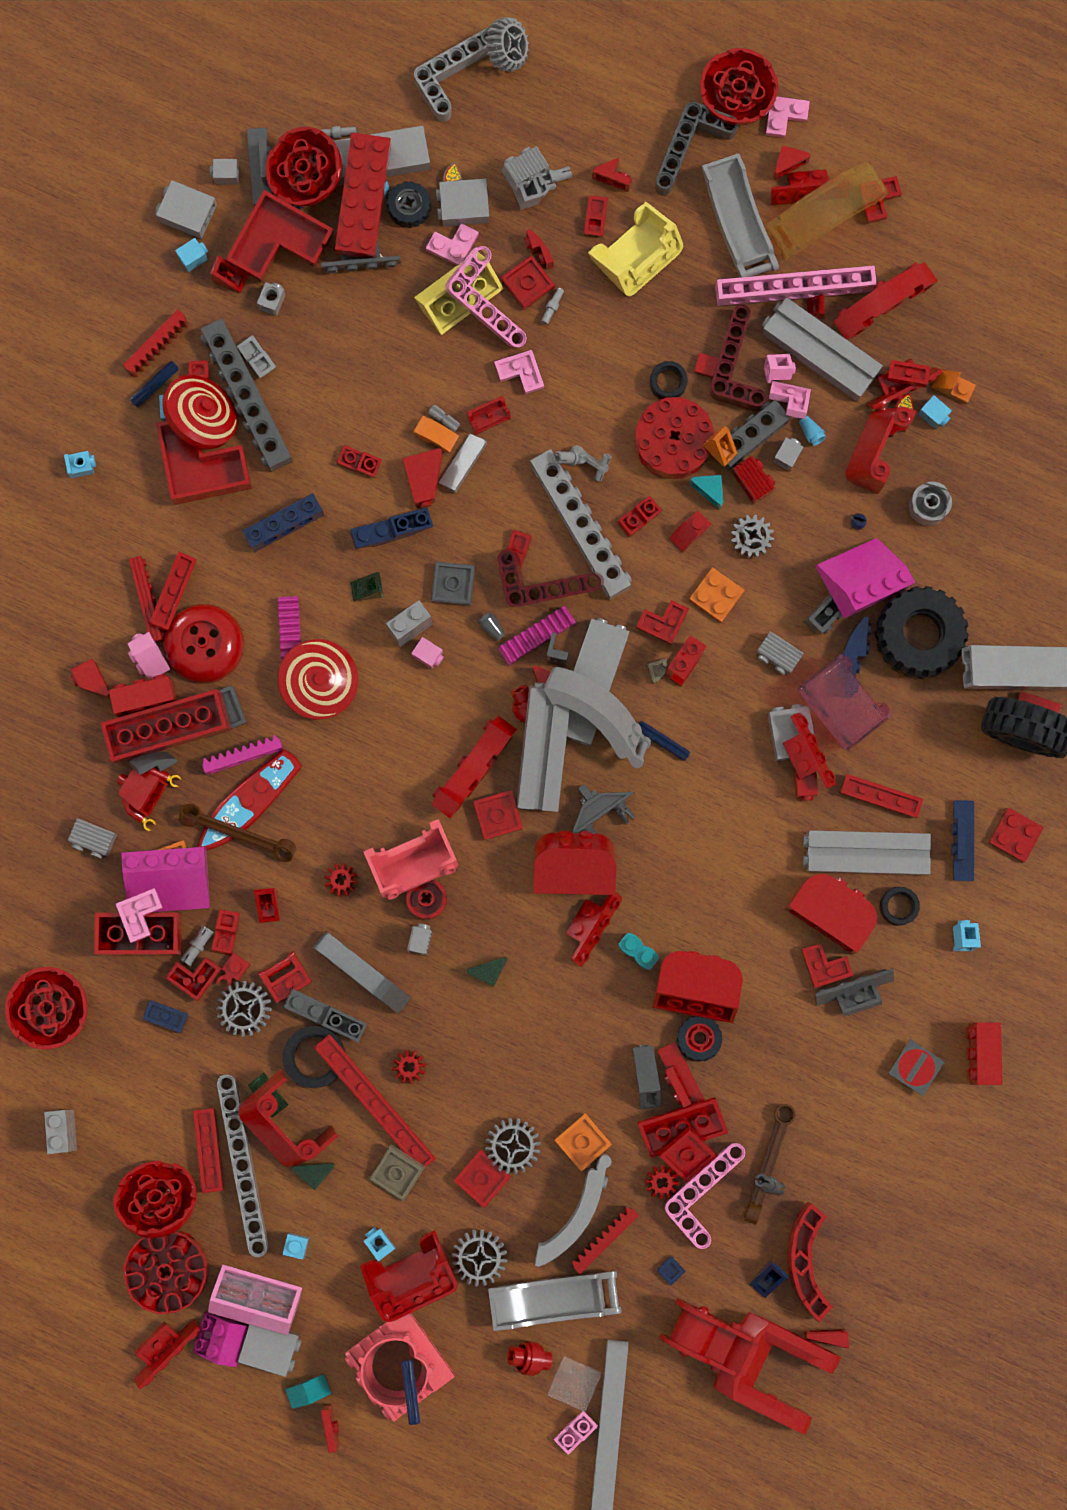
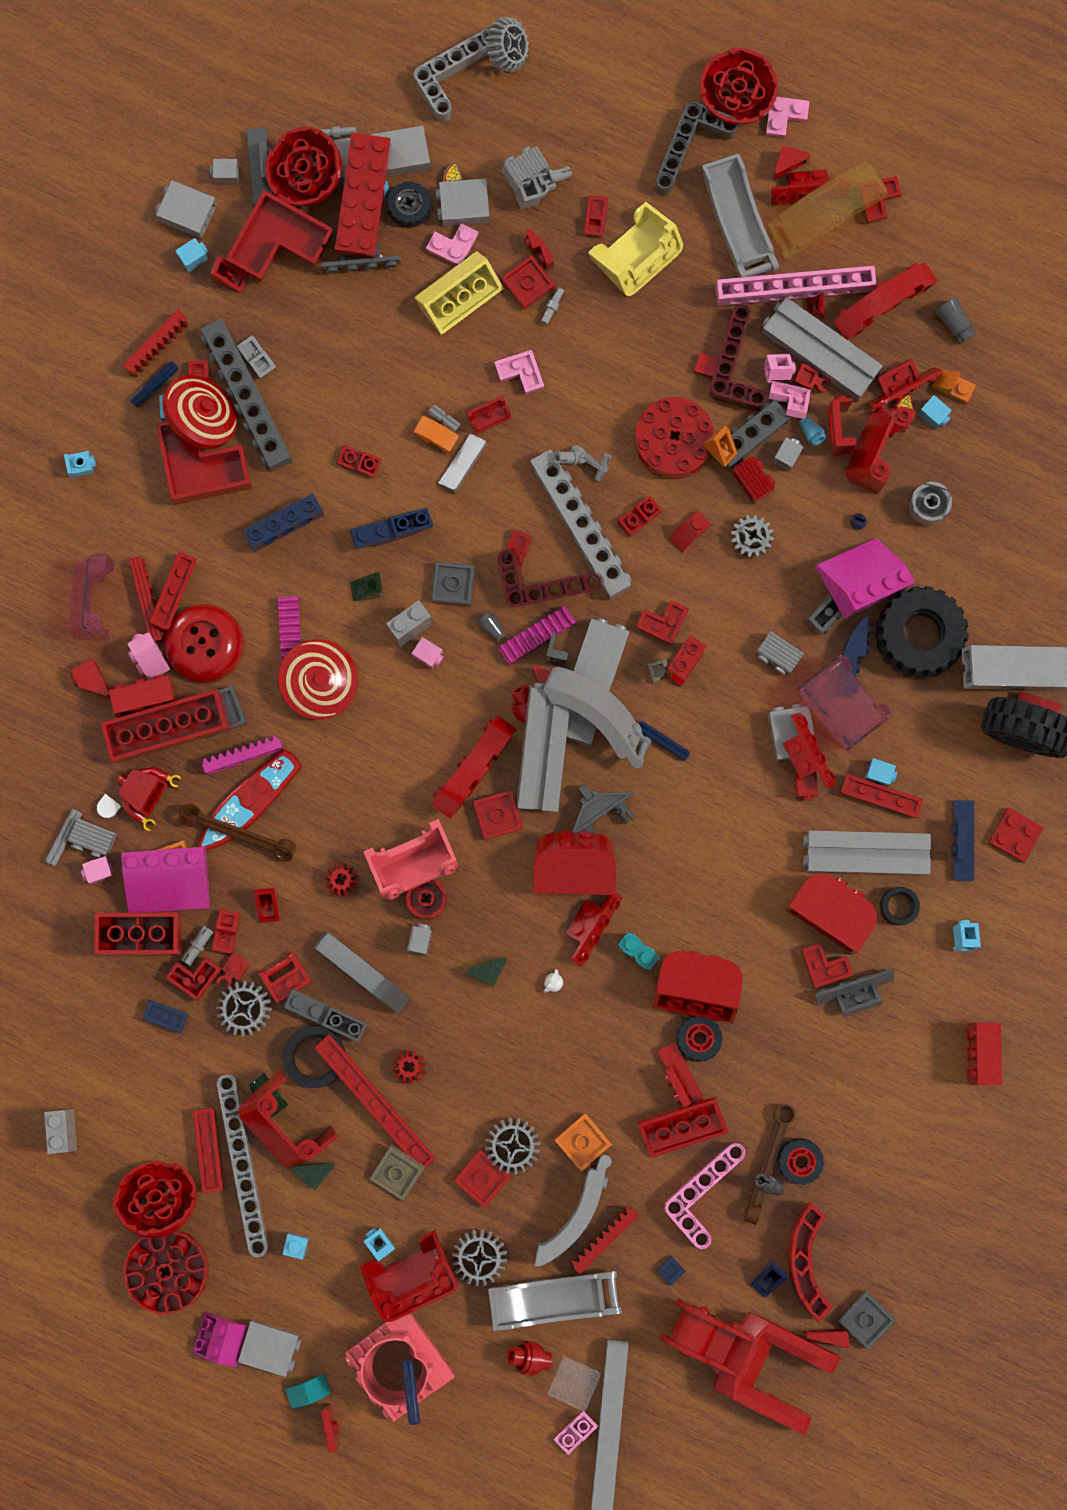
red brick [5,967,88,1050] -> none
bright pink plate [116,888,163,943] -> none
dark grey slope [129,752,177,775] -> none
red bracket [134,1319,200,1390] -> none
brick [208,1265,302,1336] -> none
light grey brick [257,282,286,316] -> none
red slope [403,448,443,509] -> none
bright pink beam [445,246,527,347] -> none
red slope [592,158,632,192] -> none
dark grey slope [633,1045,661,1110] -> none
red gear [644,1165,679,1200] -> none
black tyre [650,361,688,399] -> none
red plate [659,1127,717,1183] -> none
teal slope [689,475,723,510] -> none
orange plate [689,567,745,623] -> none
red plate [887,360,930,388] -> none
piece [888,1039,944,1096] -> none
none -> light grey axle [45,809,82,866]
none -> clear pink windscreen [68,553,115,642]
none -> bright pink brick [81,856,115,885]
none -> white tile [97,794,122,819]
none -> white piece [543,969,563,993]
none -> black wheel [778,1138,824,1185]
none -> red plate [793,363,831,393]
none -> red panel [827,396,856,456]
none -> dark grey plate [837,1290,896,1350]
none -> medium azure brick [864,758,897,787]
none -> dark grey plant [934,297,976,344]

